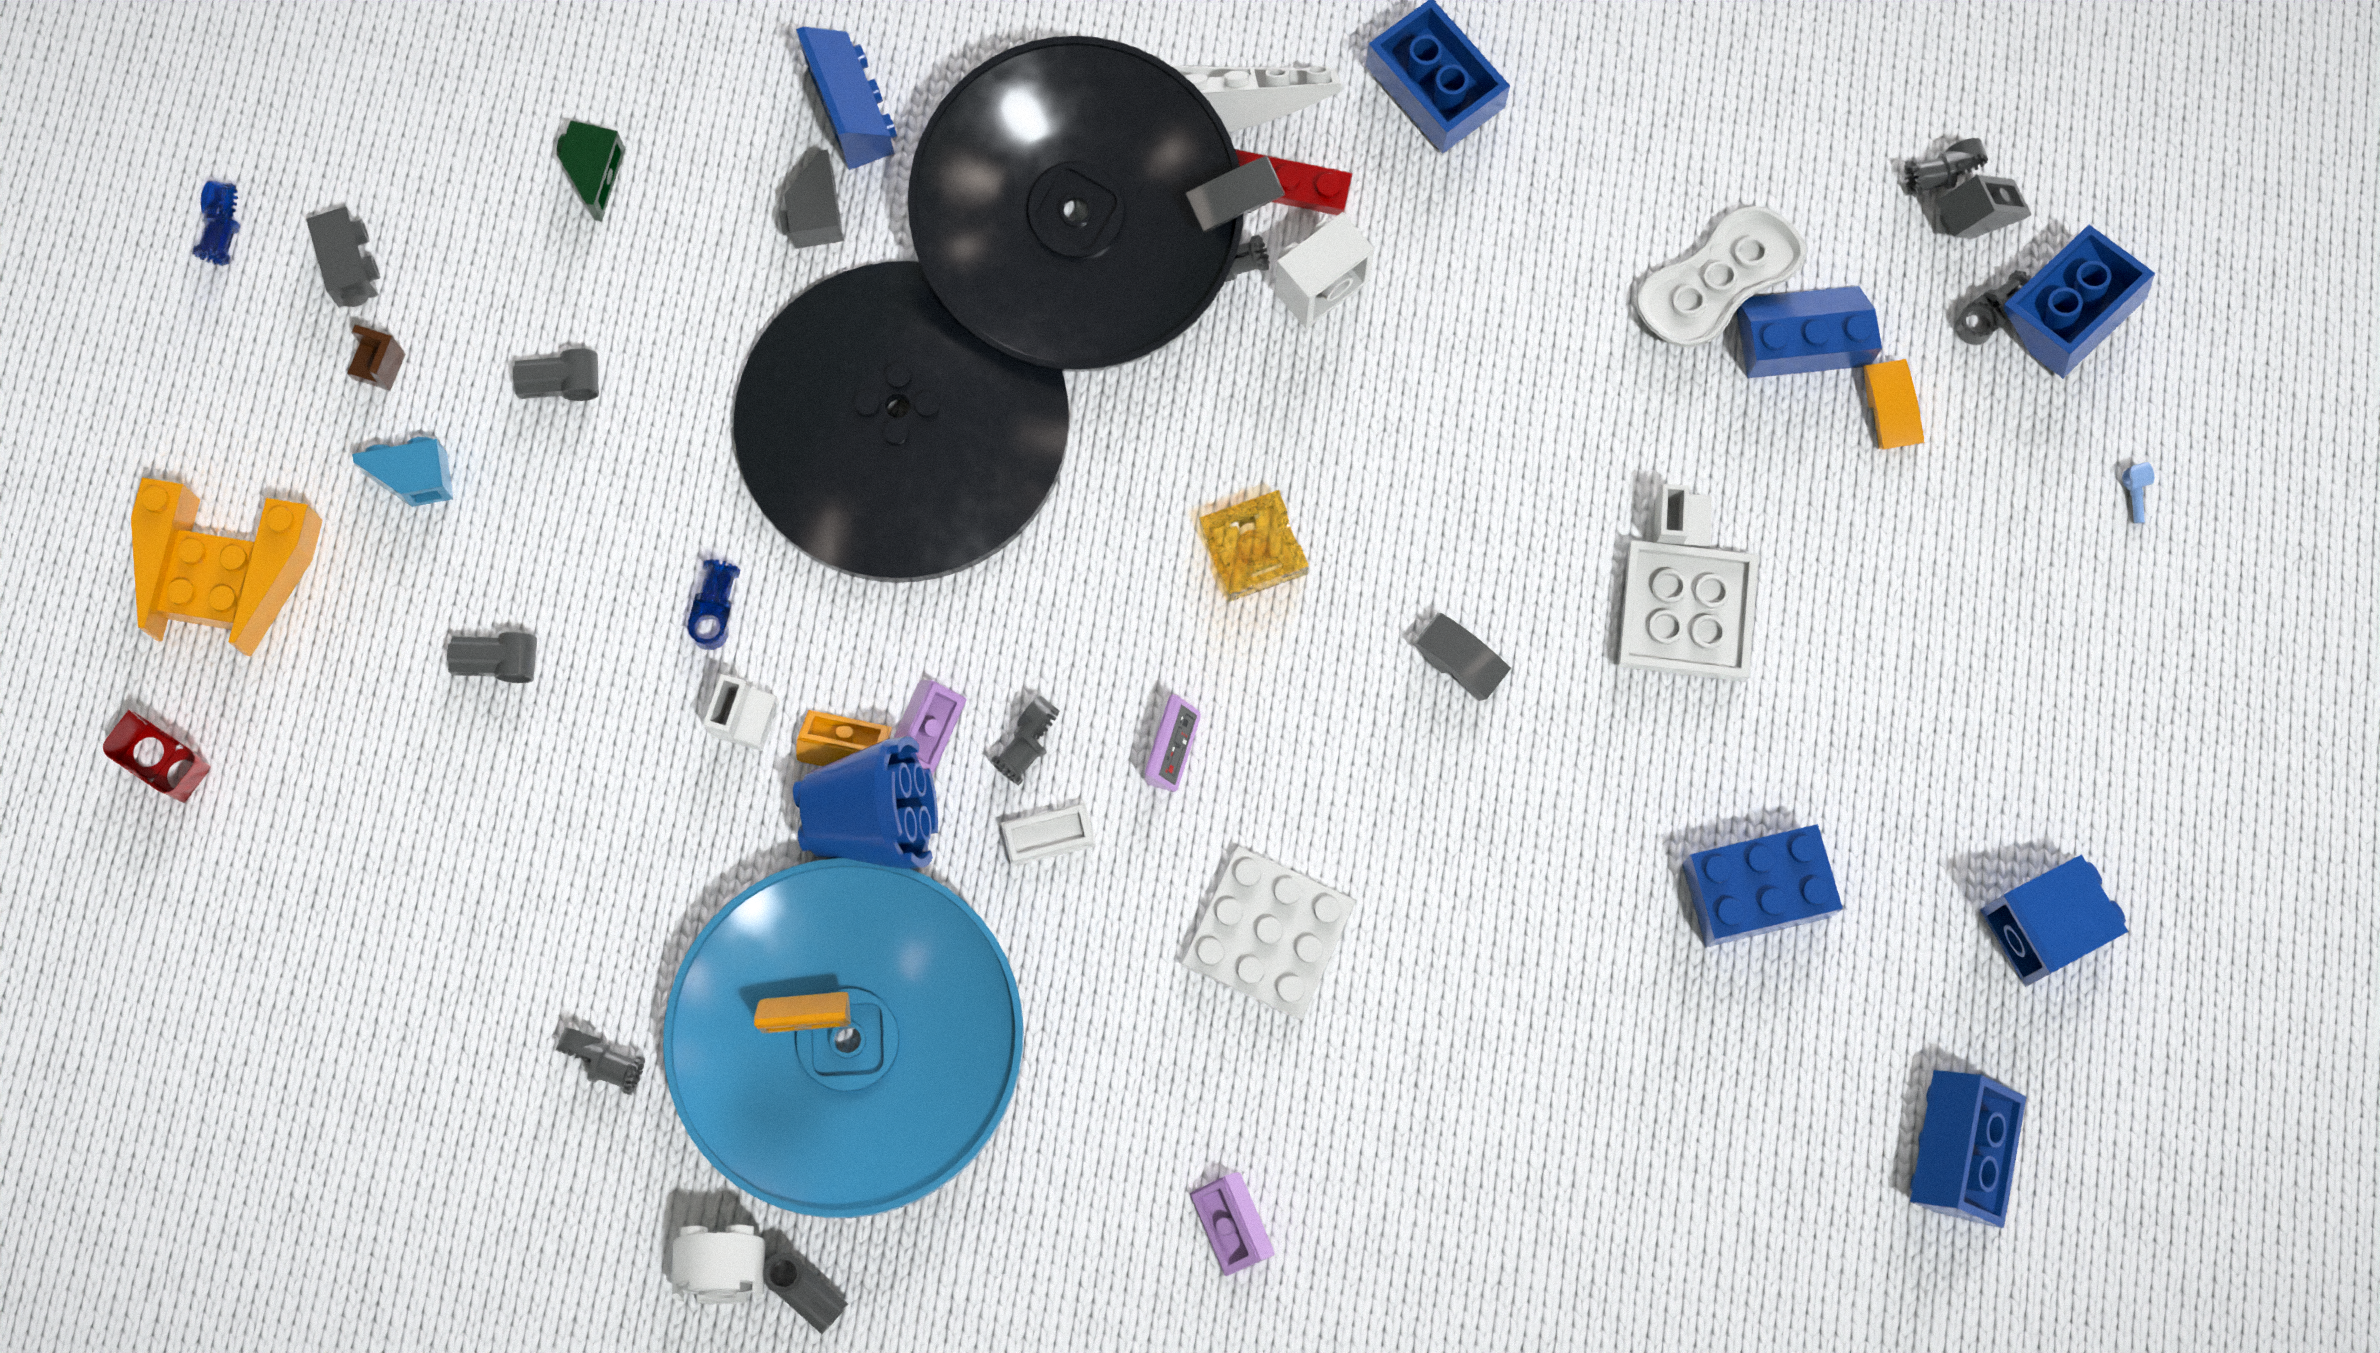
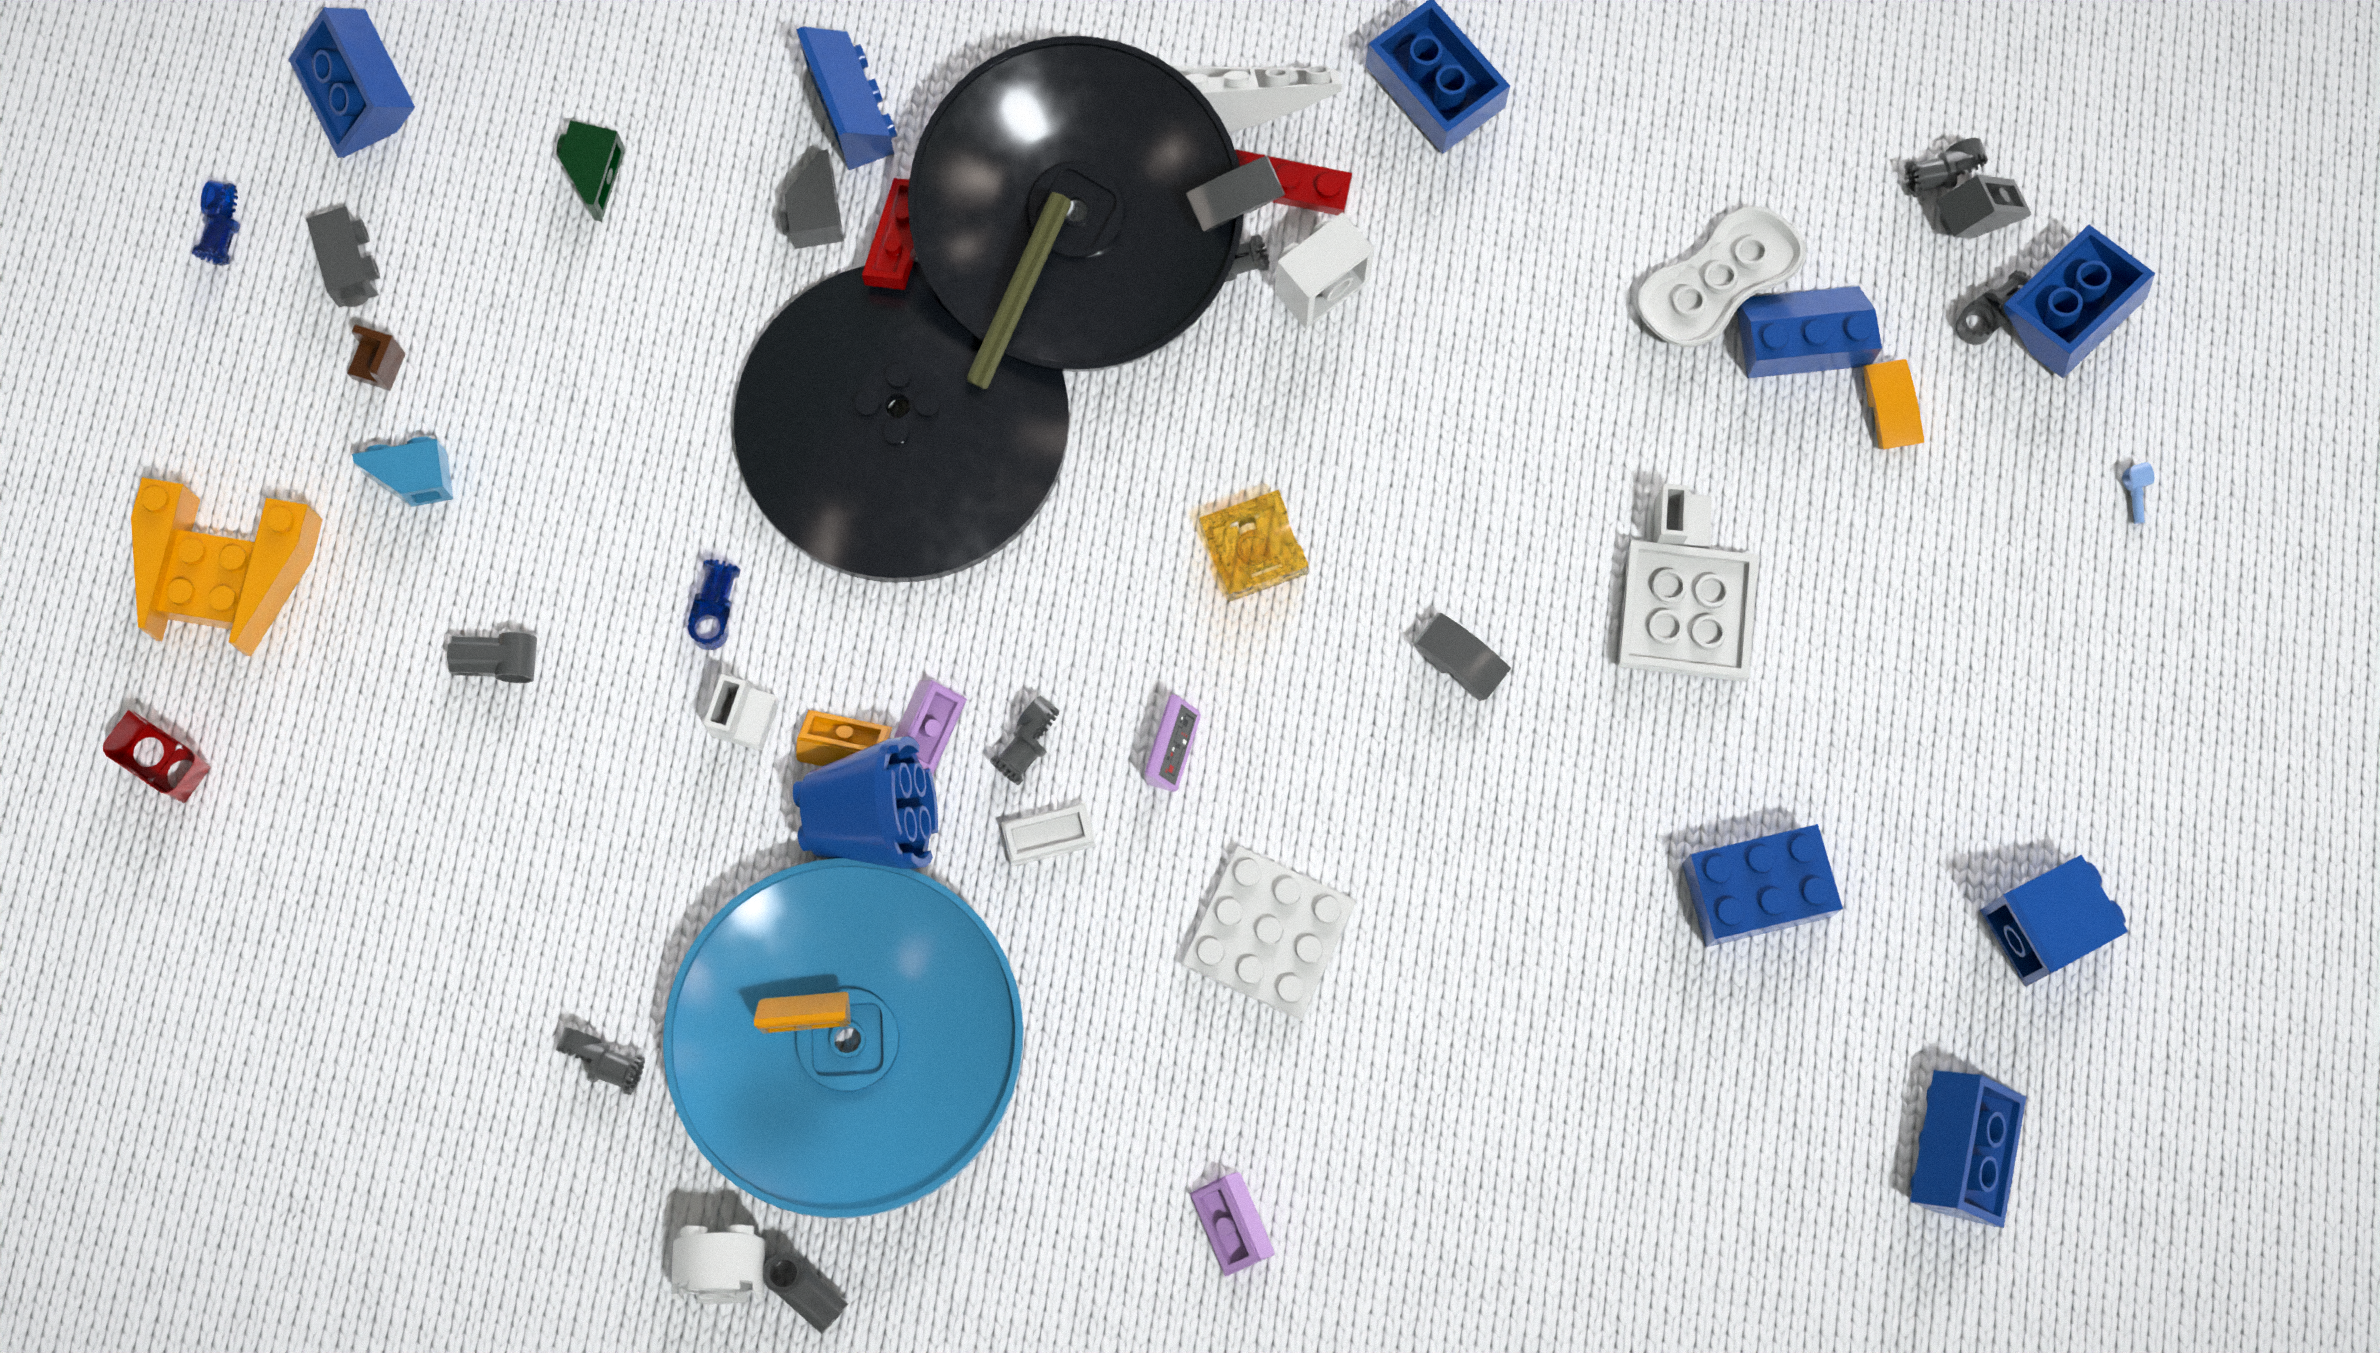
dark grey piece [513,348,599,401] -> none
none -> blue slope [288,7,415,158]
none -> red plate [862,178,916,290]
none -> olive axle [967,192,1071,389]

